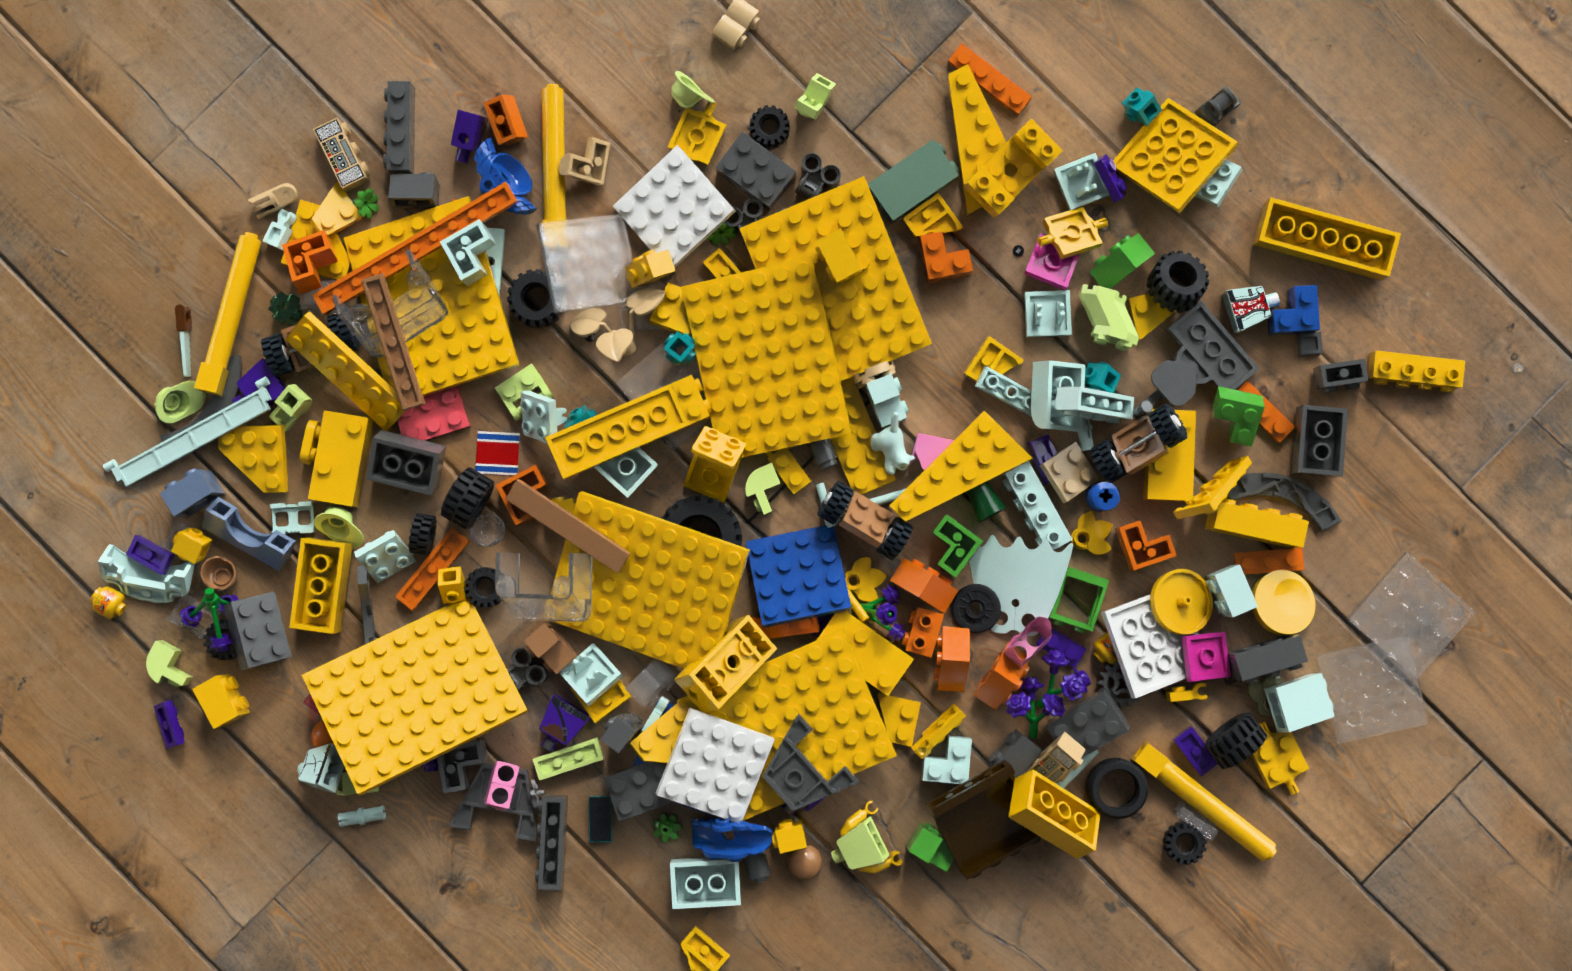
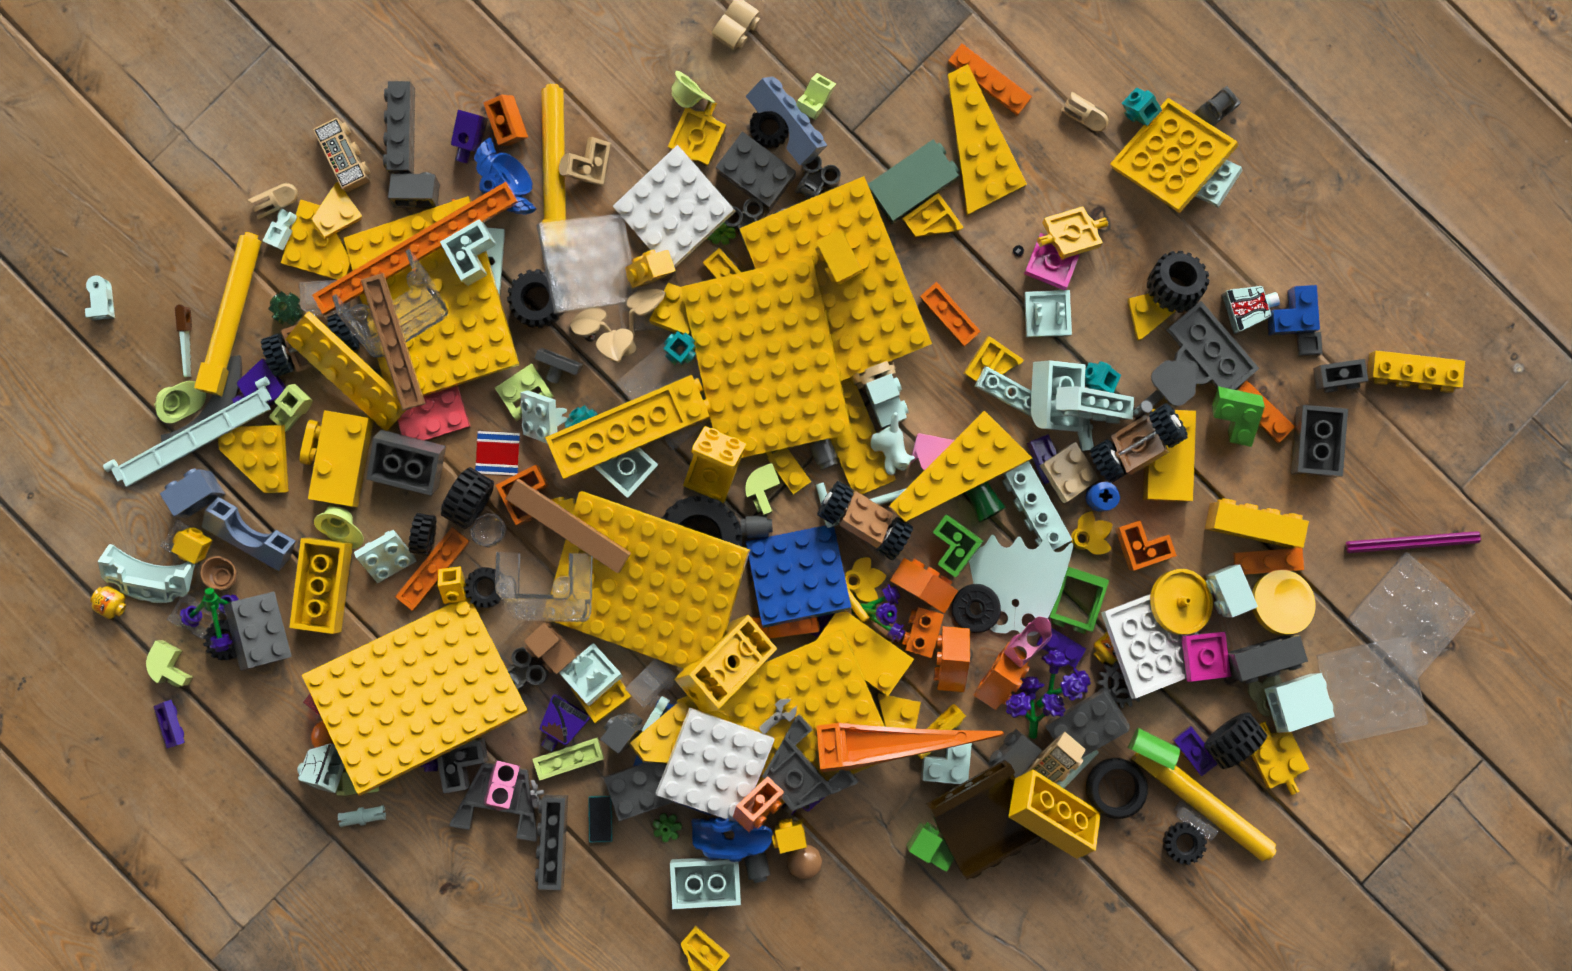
dark purple plate [126,535,175,575] -> none
yellow brick [192,674,250,729] -> none
light aqua piece [270,501,316,535] -> none
orange brick [282,230,338,295] -> none
bright green plant [353,189,379,218] -> none
dark grey tile [357,565,376,644] -> none
yellowish green torso [831,801,903,874] -> none
orange brick [919,232,973,283] -> none
yellow plate [962,118,1063,218] -> none
light aqua plate [1053,153,1110,210] -> none
yellowish green brick [1078,284,1139,351] -> none
bright green brick [1090,233,1155,289] -> none
dark purple plate [1094,154,1126,202] -> none
yellow plate [1166,682,1208,702] -> none
yellow wing [1173,455,1252,520] -> none
dark grey tile [1227,473,1342,532] -> none
yellow brick [1253,197,1401,281] -> none
none -> light aqua leg [85,276,115,320]
none -> dark grey tile [534,348,583,383]
none -> orange brick [733,776,784,832]
none -> dark grey brick [740,515,773,539]
none -> sand blue arch [746,76,828,165]
none -> light grey bar [759,699,797,734]
none -> orange plate [817,723,1004,772]
none -> orange plate [919,282,981,347]
none -> tan arm [1061,92,1109,132]
none -> bright green brick [1127,727,1180,770]
none -> magenta axle [1346,531,1481,553]

